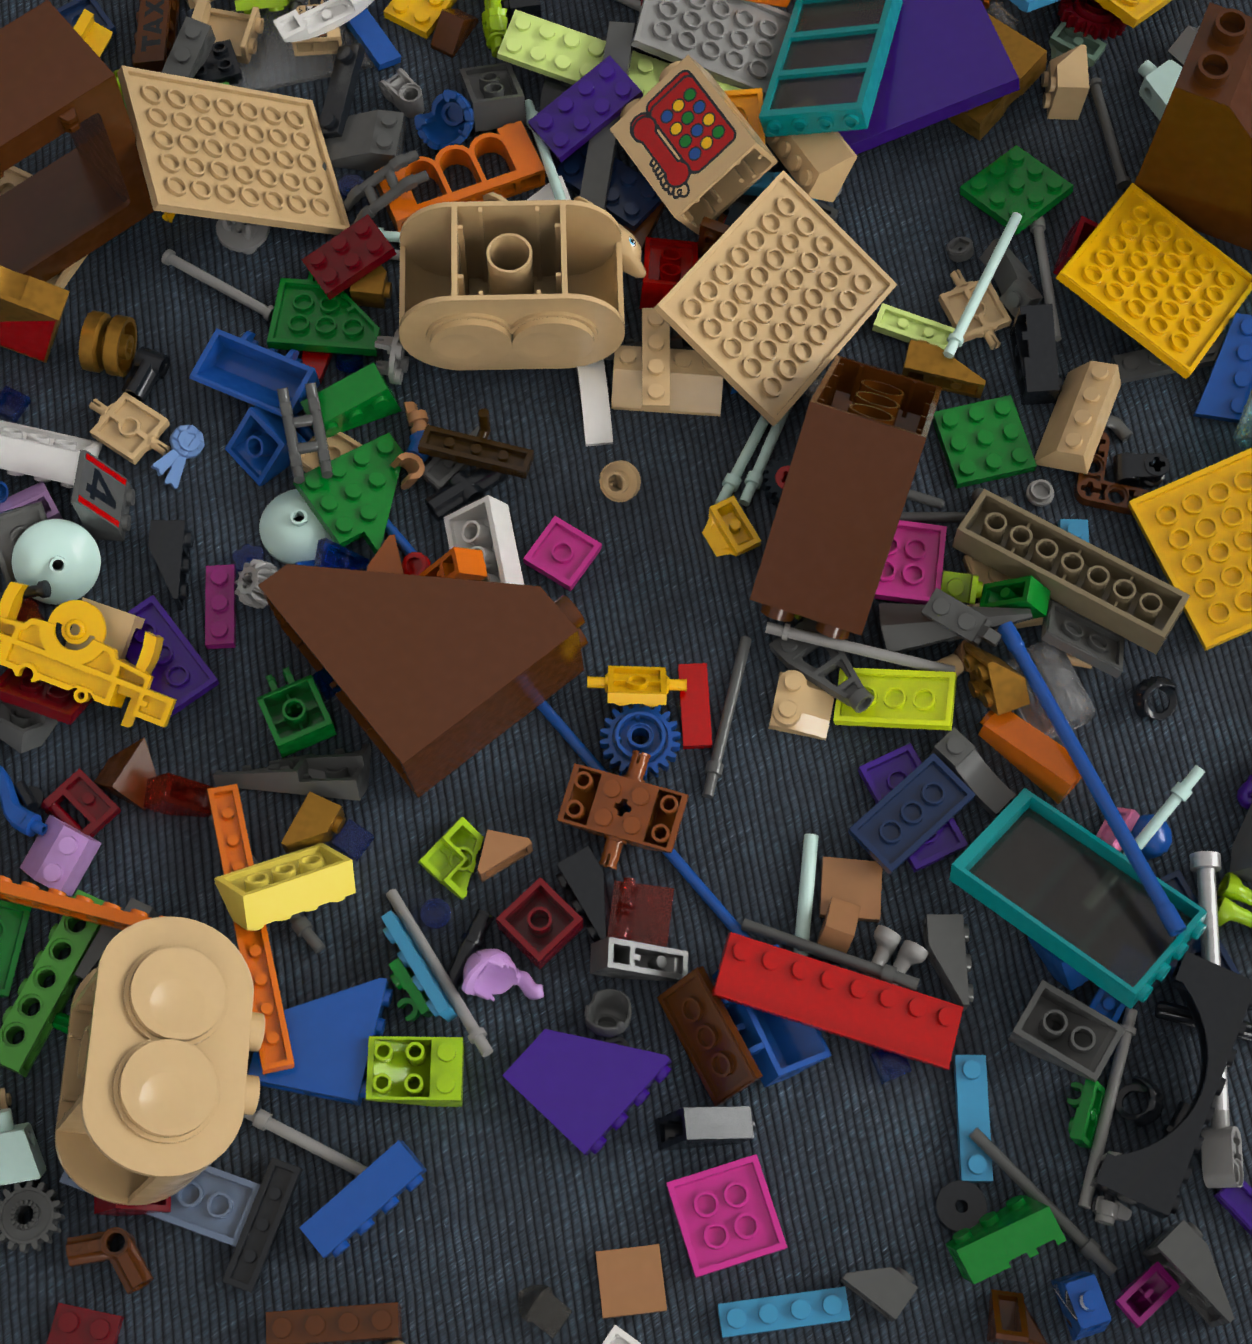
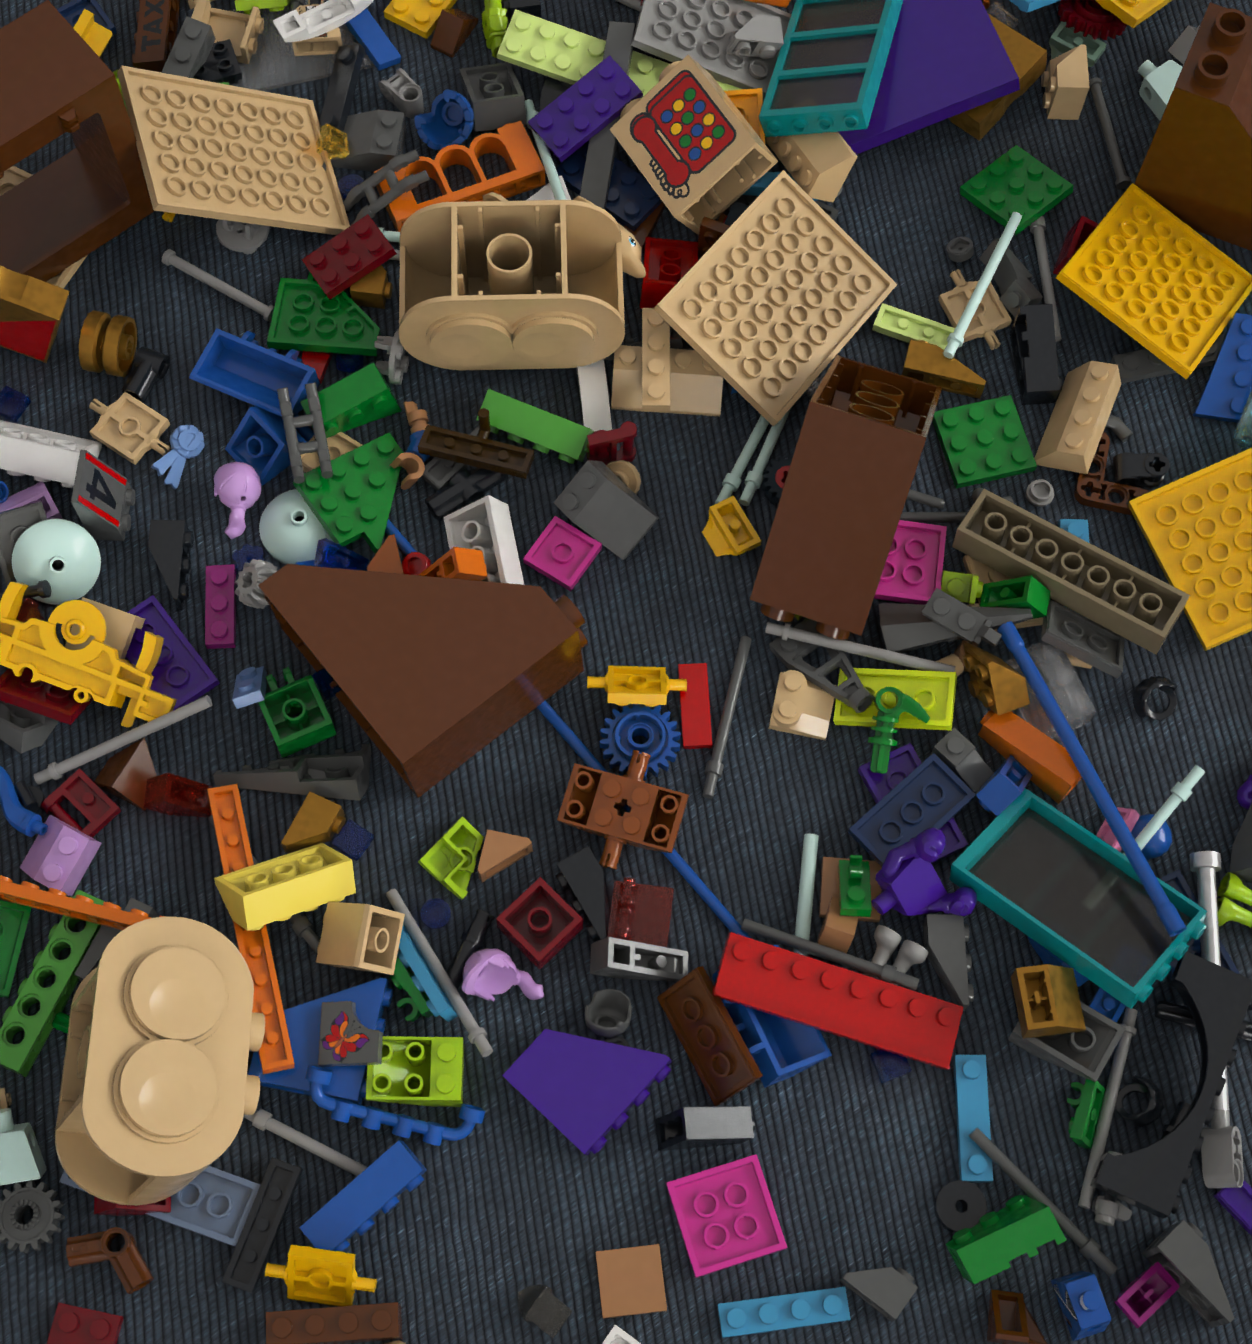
none -> light grey bar [34,695,212,785]
none -> lavender piece [213,462,261,539]
none -> medium blue plate [232,666,268,709]
none -> yellow plate [265,1245,377,1306]
none -> blue bar [305,1065,486,1146]
none -> clear yellow tile [316,123,350,159]
none -> tan slope [316,902,405,975]
none -> dark grey tile [318,1001,383,1067]
none -> bright green brick [476,389,595,464]
none -> dark grey slope [554,460,659,560]
none -> dark red plate [587,421,637,465]
none -> light grey slope [726,14,784,59]
none -> green plate [838,855,872,917]
none -> green piece [868,687,930,774]
none -> dark purple torso [871,827,977,916]
none -> blue slope [975,755,1032,816]
none -> pearl gold slope [1011,964,1086,1039]

